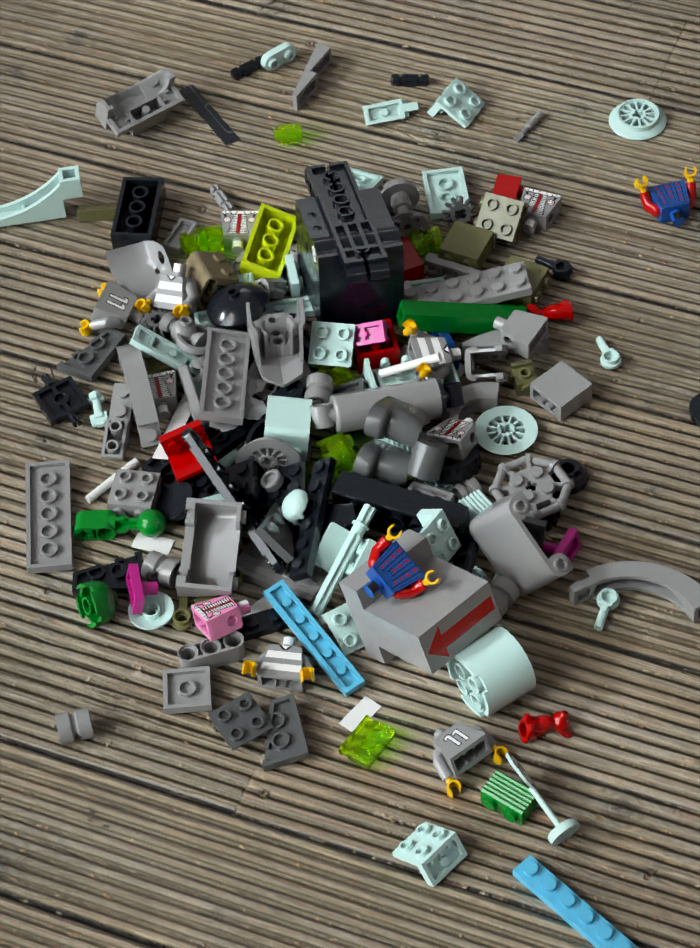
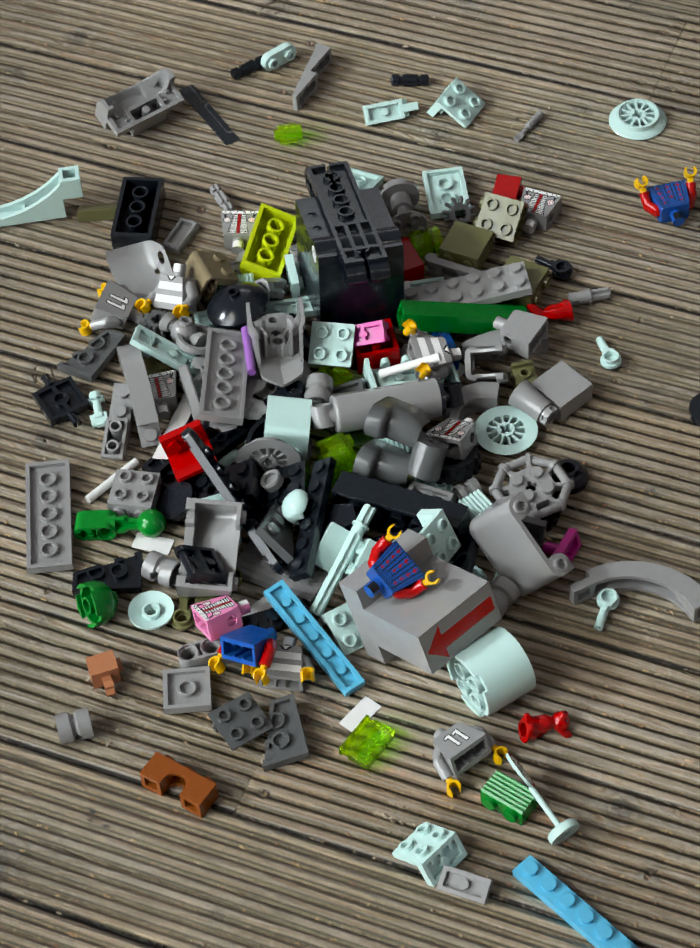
dark pink tile [126,563,158,615] -> none
clear neon green brick [179,224,225,256] -> none
none -> nougat brick [85,650,124,697]
none -> dark orange arch [140,752,219,818]
none -> black plate [174,545,228,584]
none -> blue torso [208,625,278,686]
none -> medium lavender bar [241,326,256,376]
none -> light grey plate [436,865,493,905]
none -> light grey plant [508,380,559,427]
none -> light grey axle [568,287,611,306]

